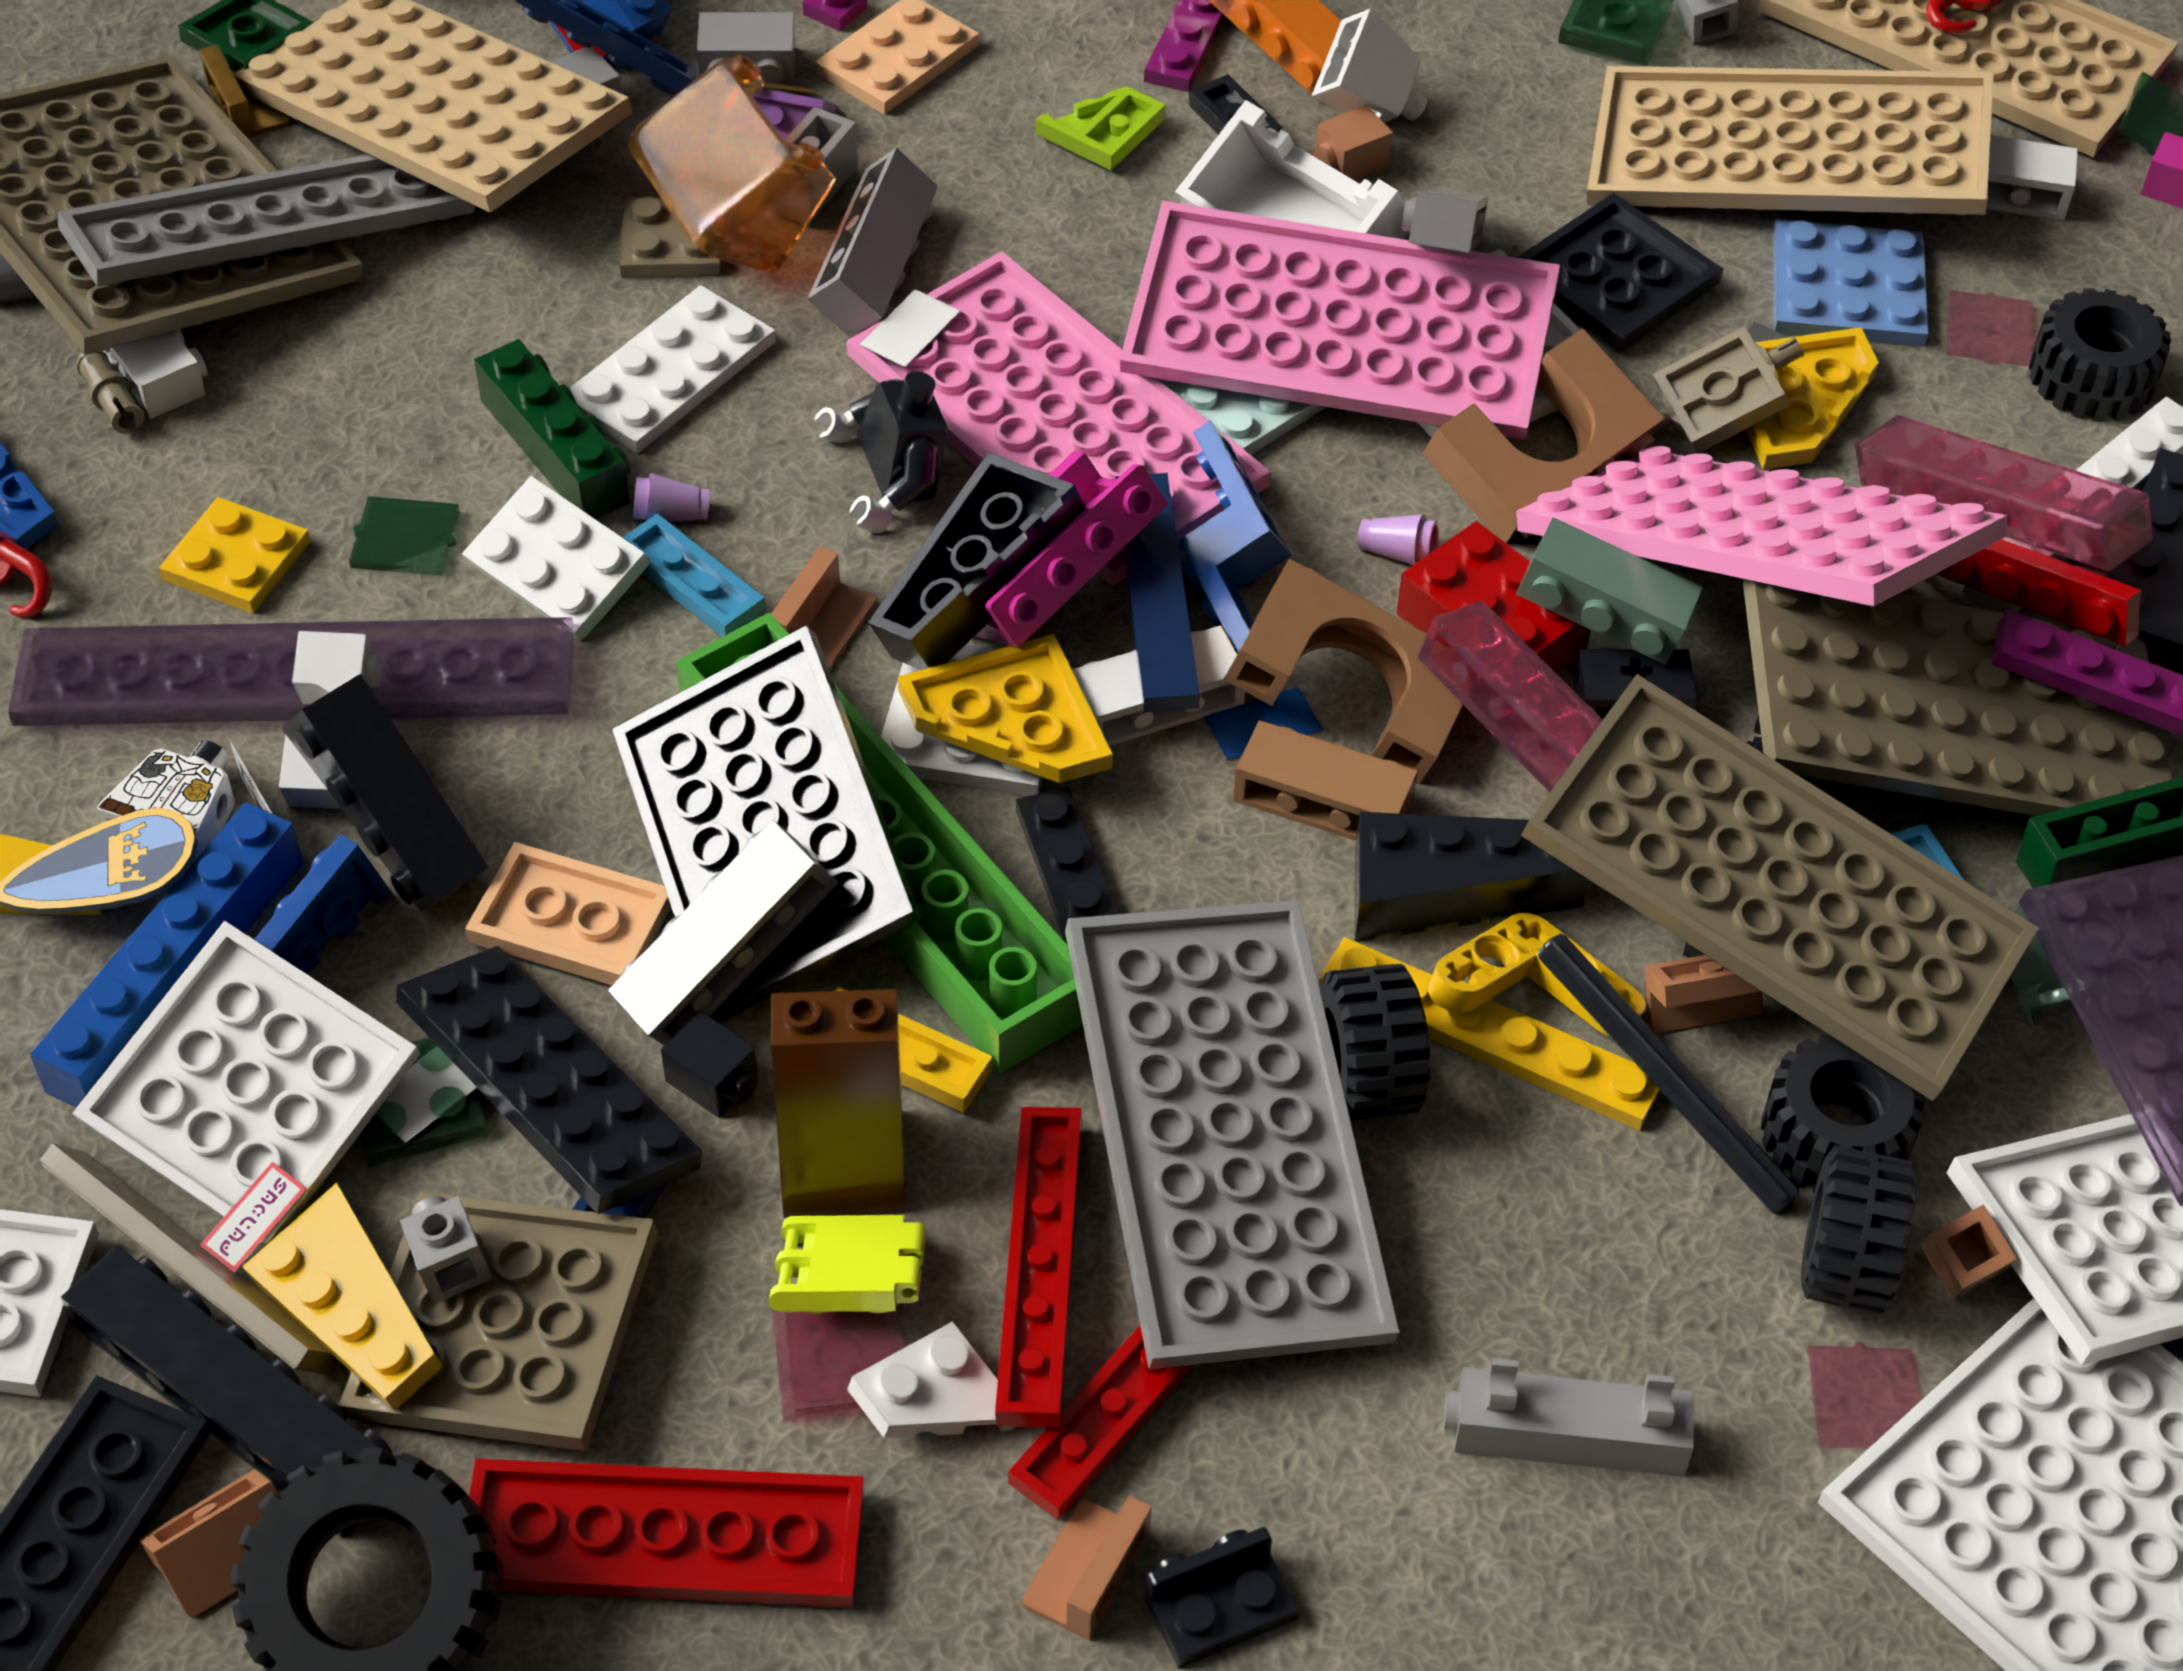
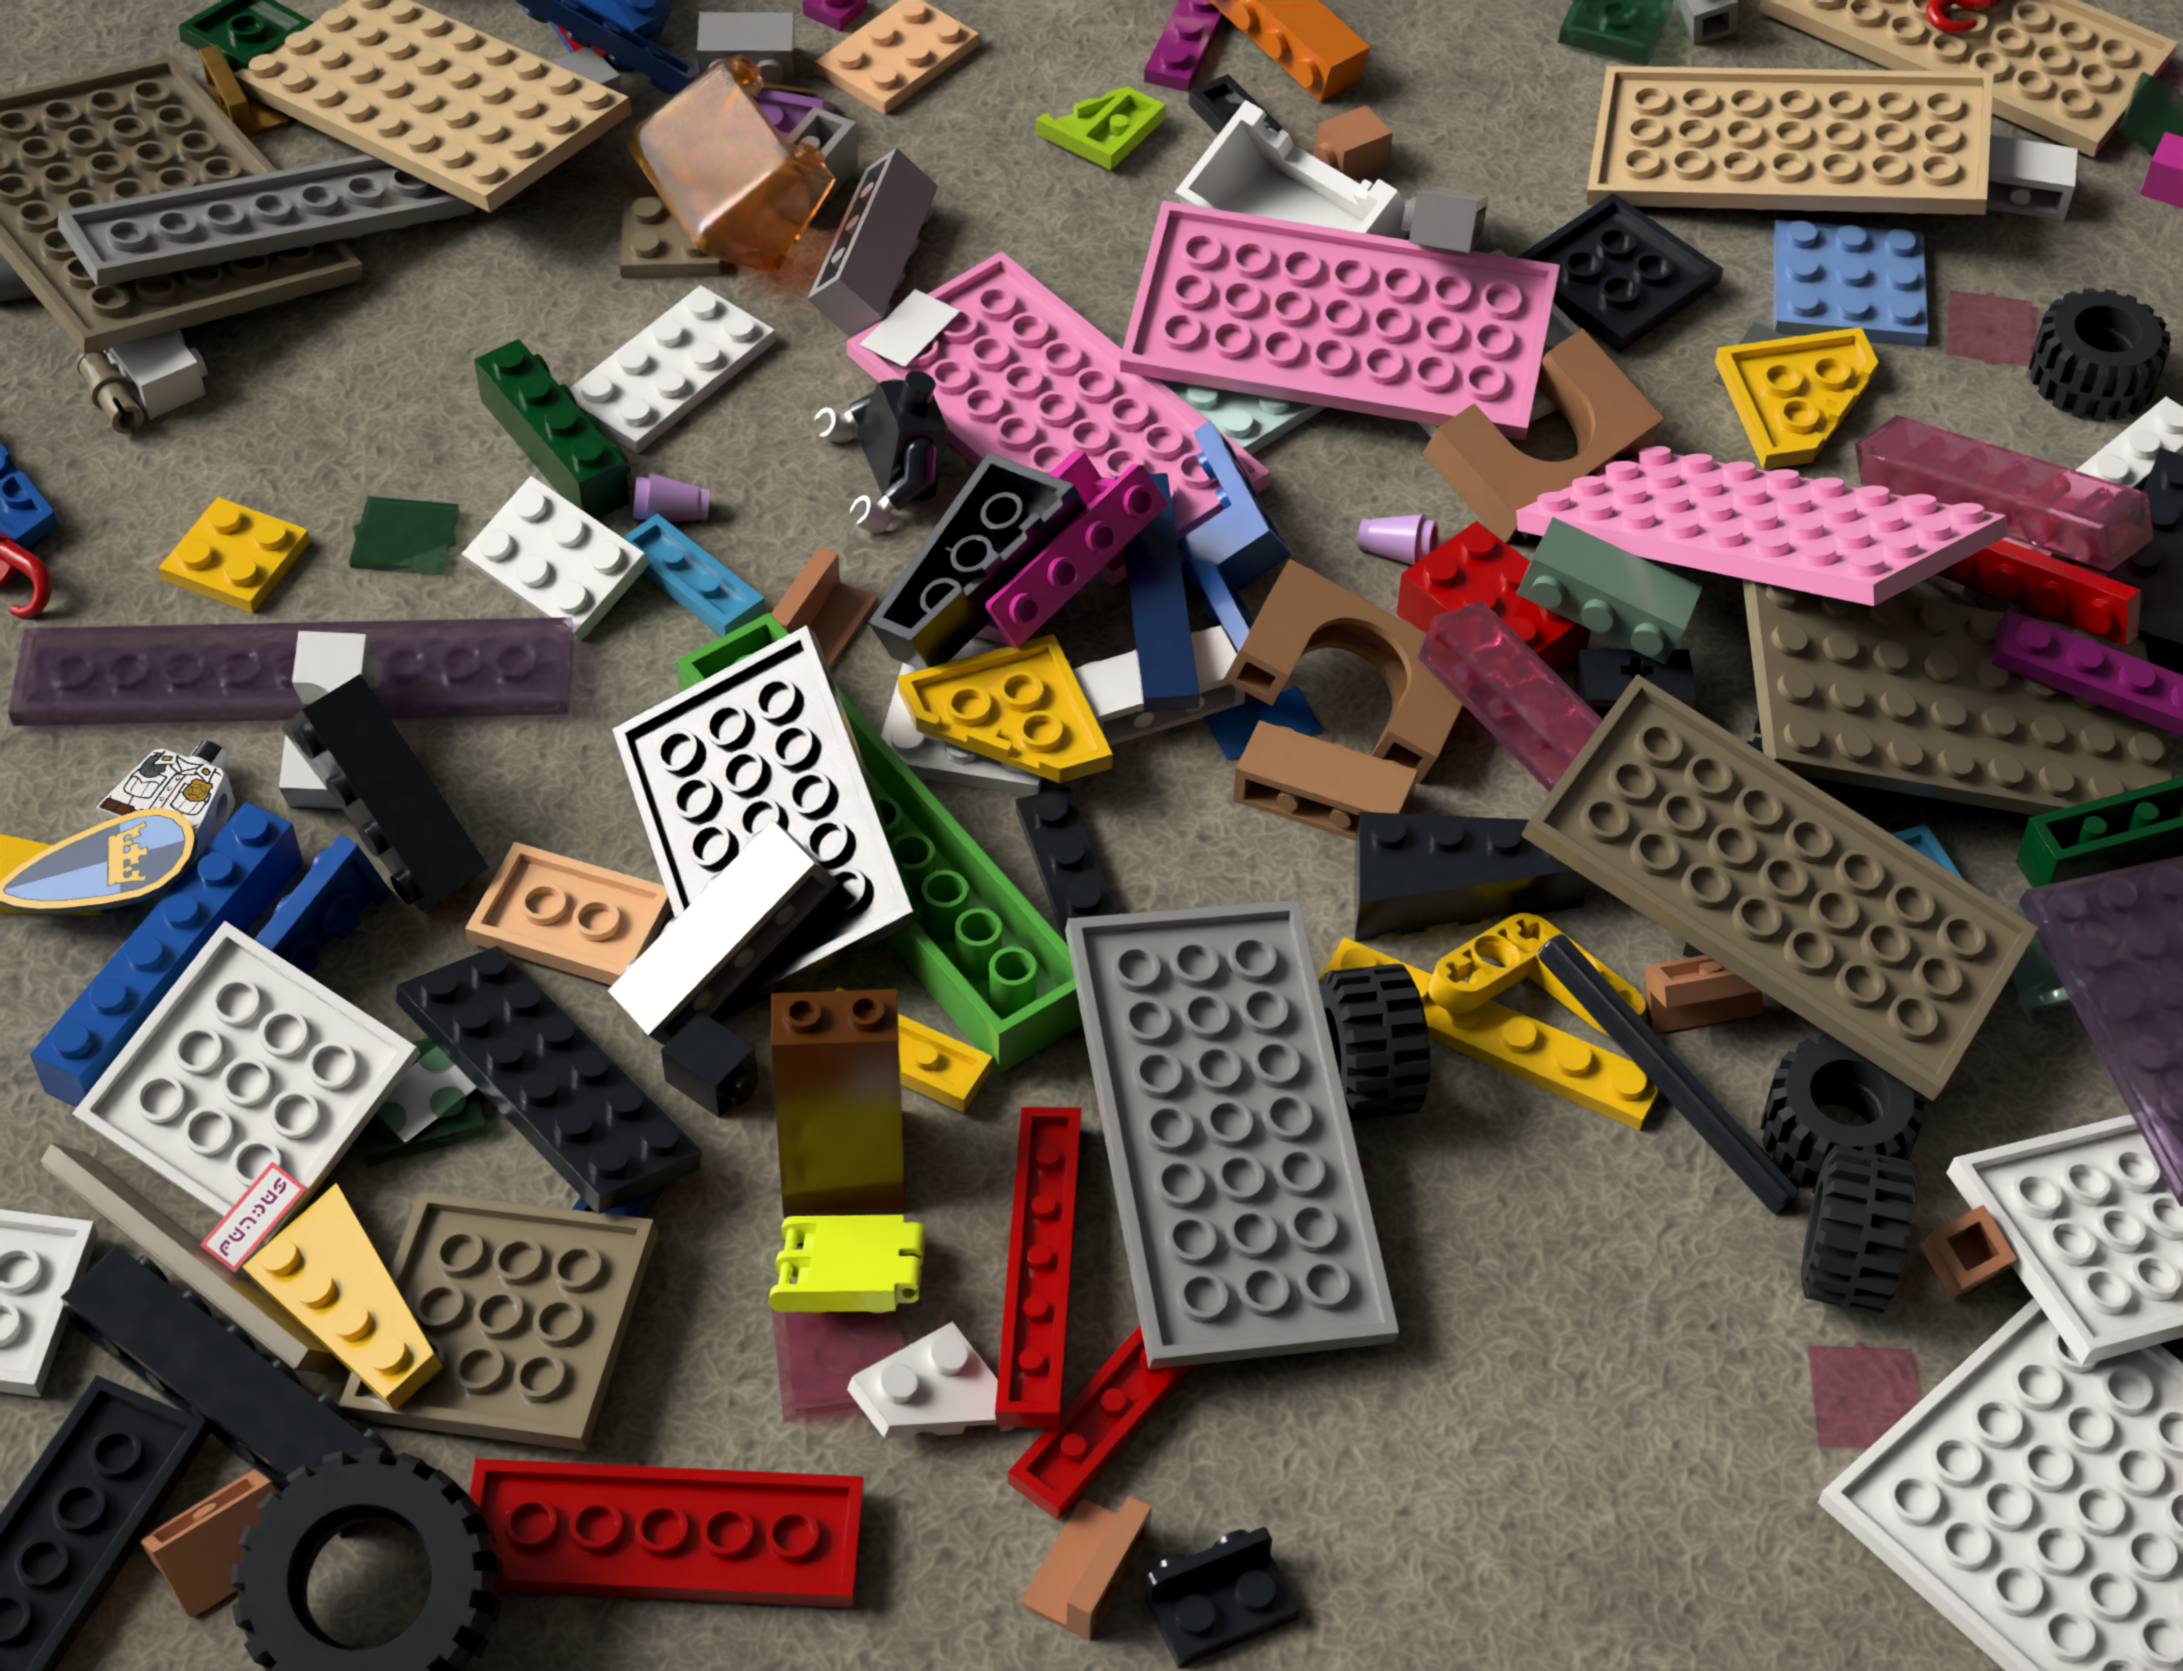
white sticker [230,742,272,814] -> none
light grey brick [399,1195,493,1304] -> none
white torso [1312,9,1427,122] -> none
light grey brick [1443,1358,1694,1477] -> none
dark tan plate [1653,326,1804,454] -> none

